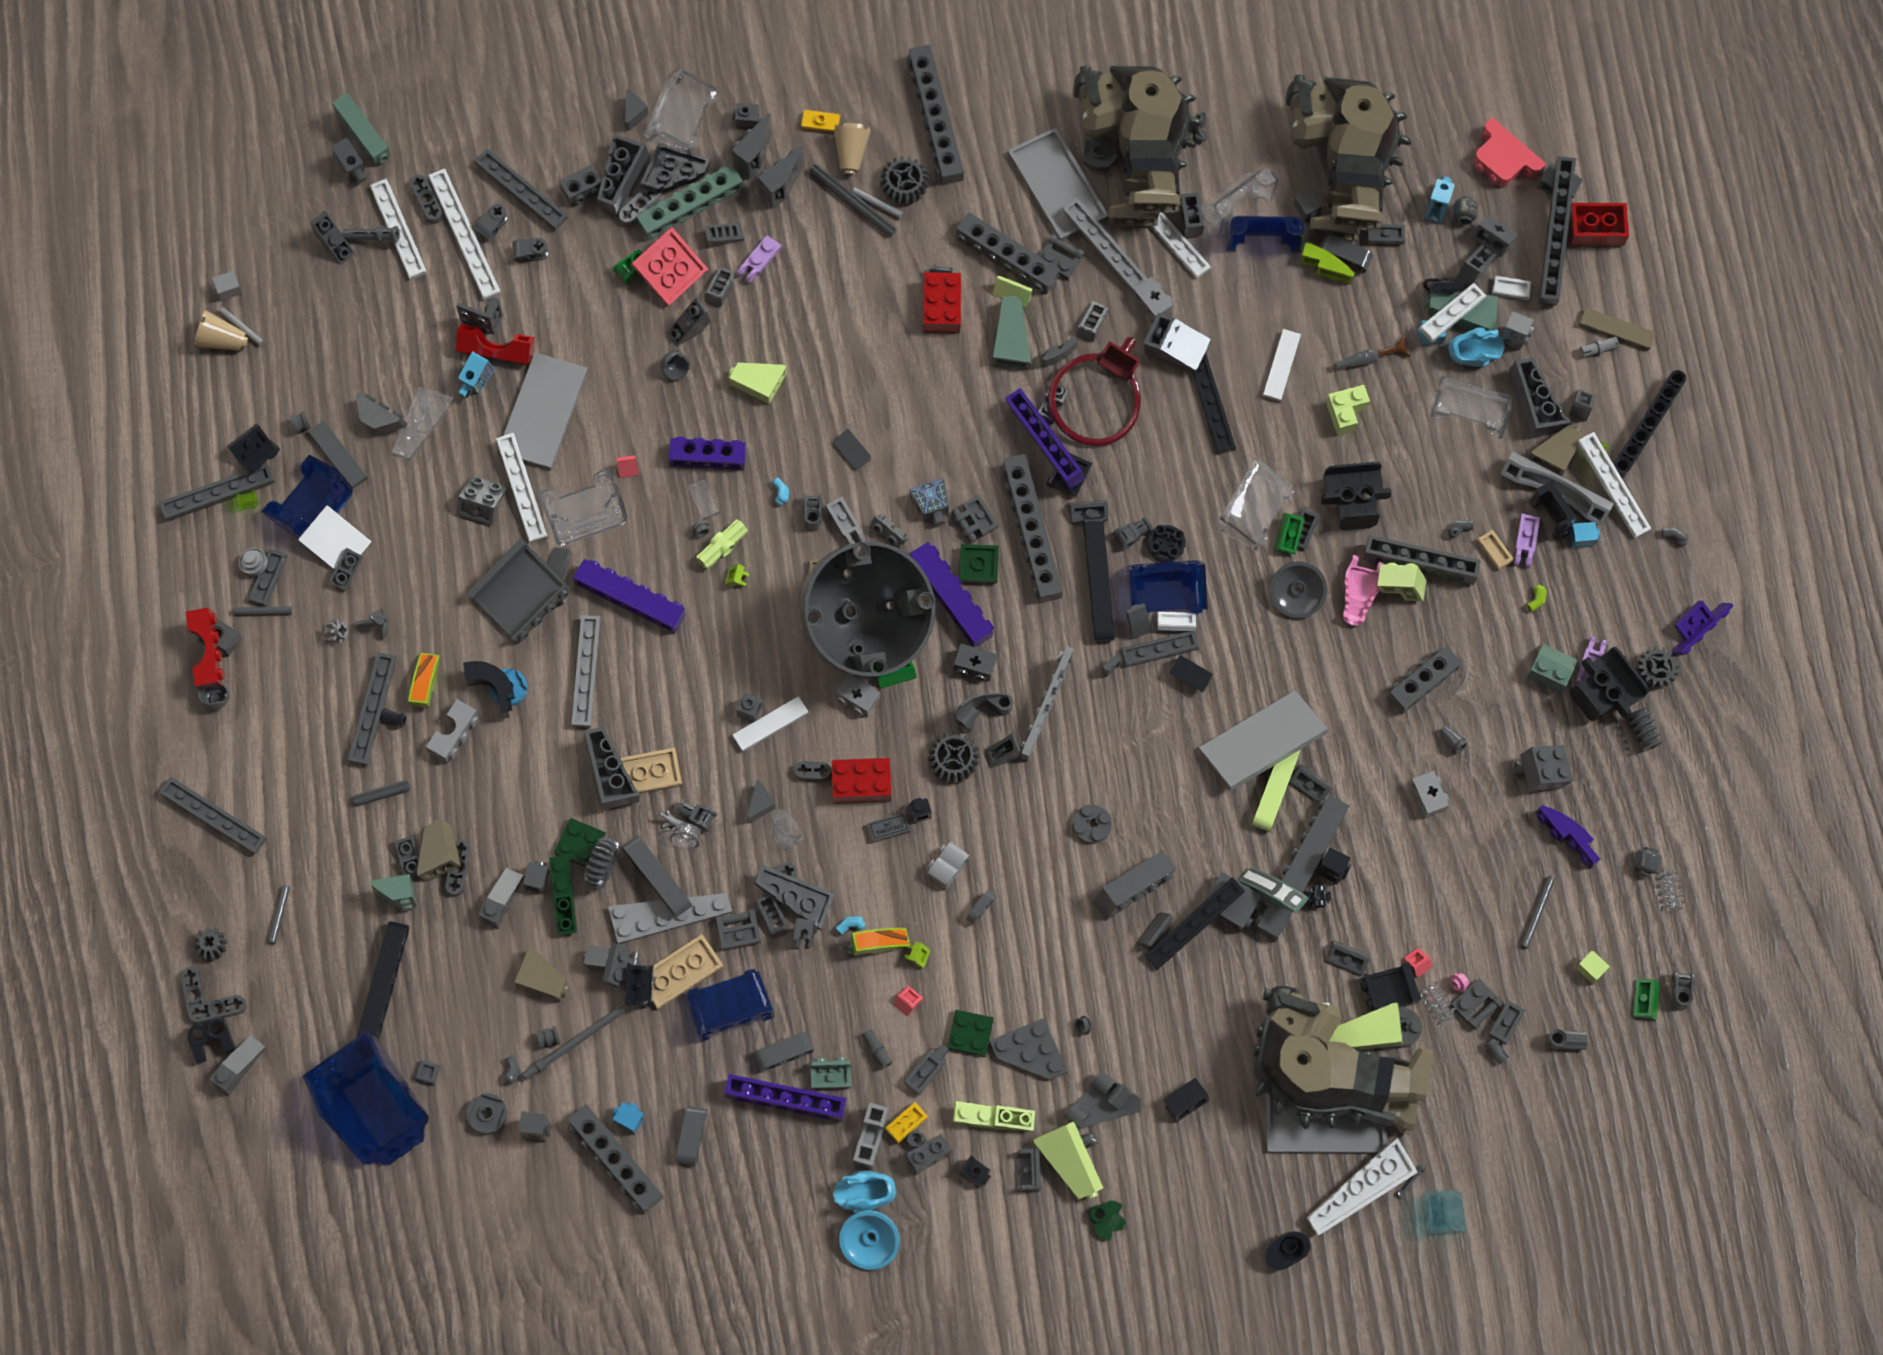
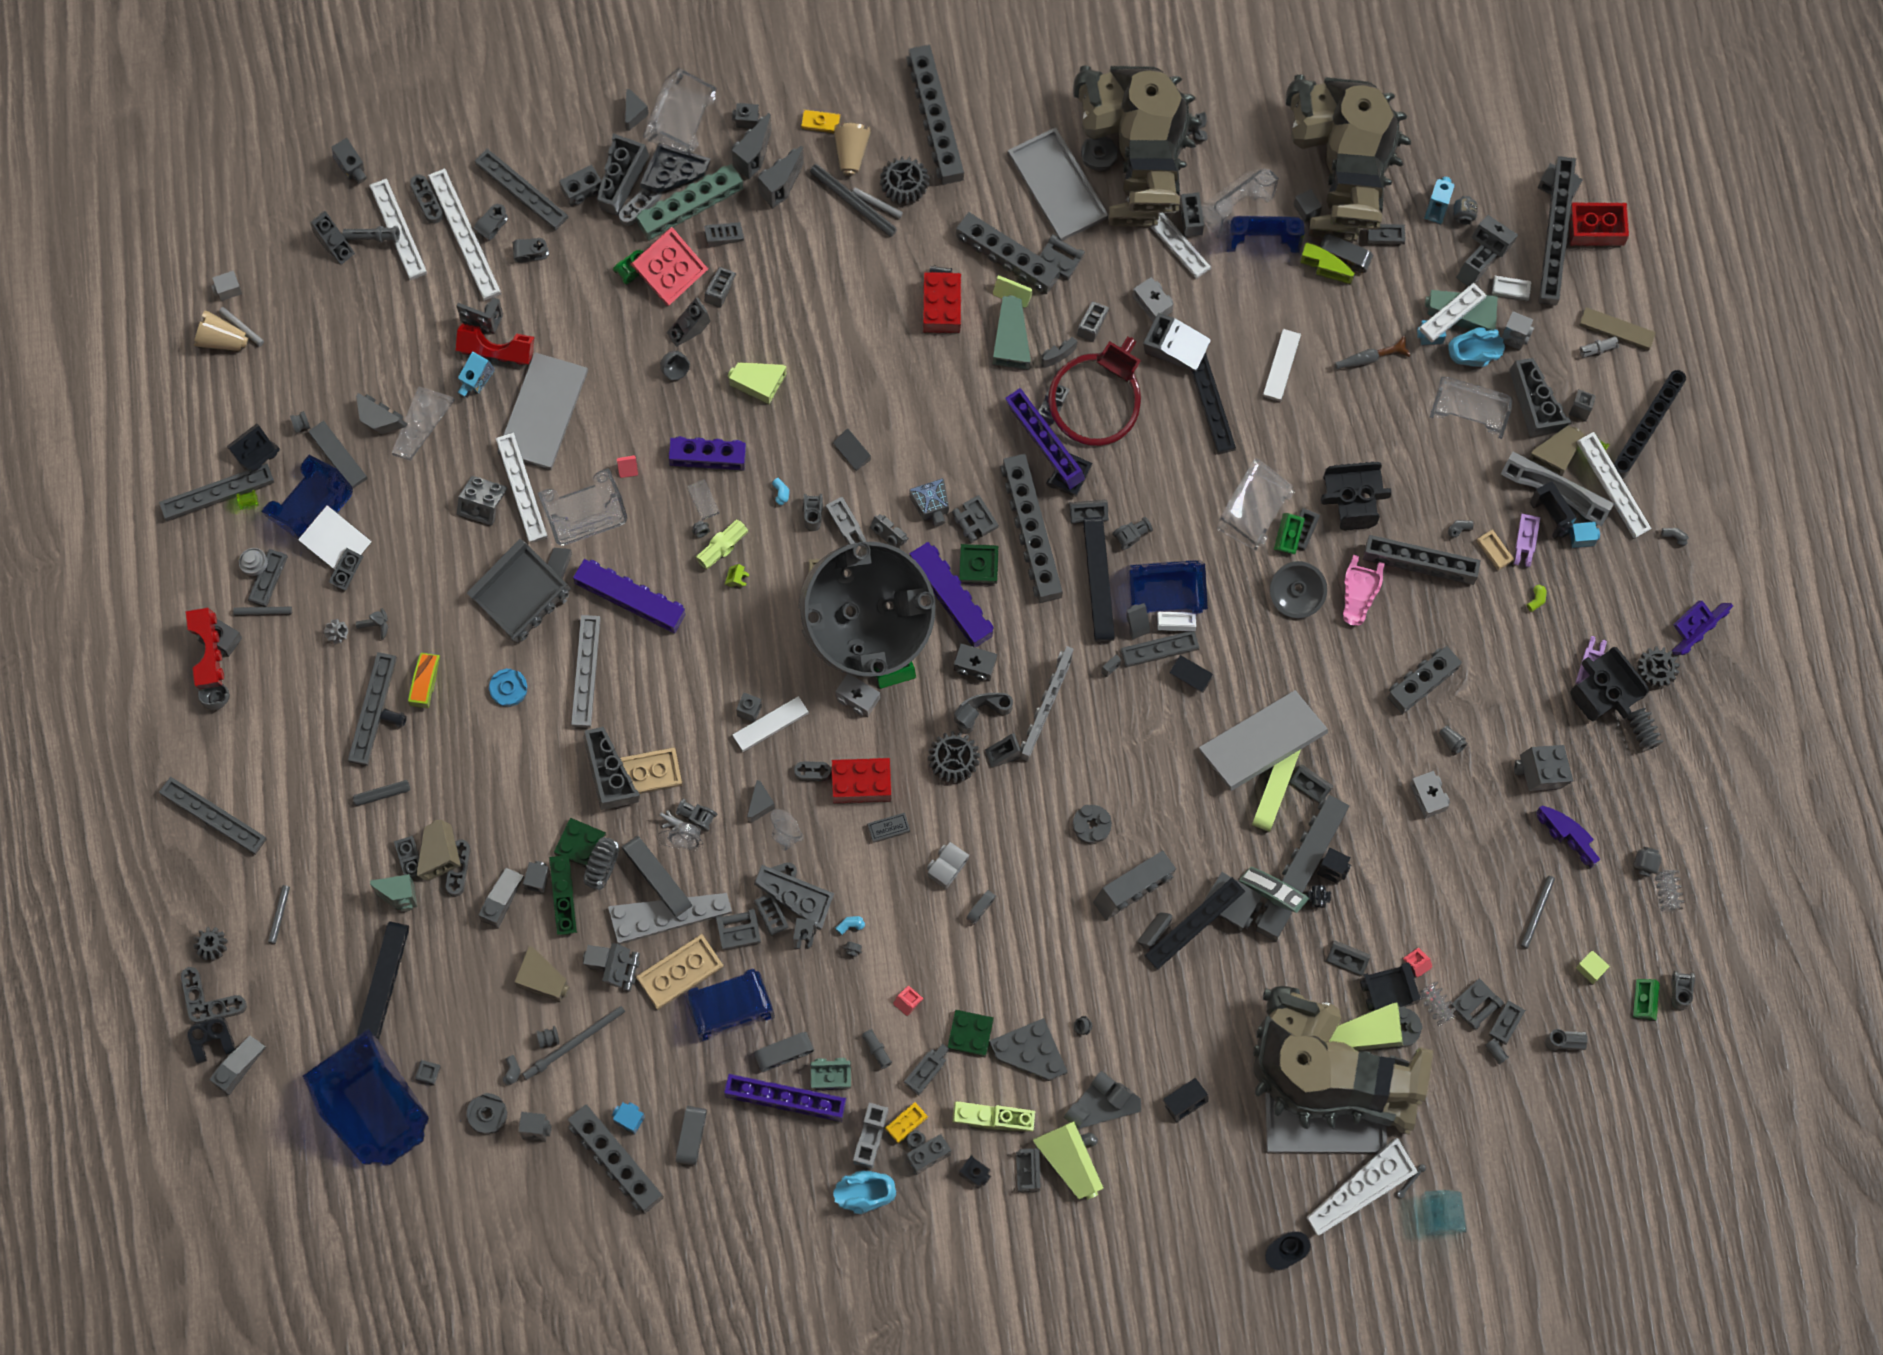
sand green slope [332,93,391,166] -> none
light grey arch [426,699,479,764] -> none
black arch [463,661,515,719] -> none
black hinge [625,965,654,1006] -> none
lavender hinge [737,235,782,283] -> none
medium azure dish [839,1210,900,1270] -> none
slope [850,928,910,956] -> none
lime tile [904,942,931,968] -> none
black brick [907,798,932,824] -> none
light grey plate [1062,198,1147,292] -> none
dark green plate [1089,1201,1127,1241] -> none
black tile [1147,525,1186,562] -> none
yellowish green brick [1326,385,1370,436] -> none
yellowish green brick [1377,563,1426,601] -> none
black plate [1422,277,1464,294] -> none
bright pink plate [1451,973,1469,992] -> none
coral brick [1474,117,1546,188] -> none
sand green slope [1527,644,1577,693] -> none

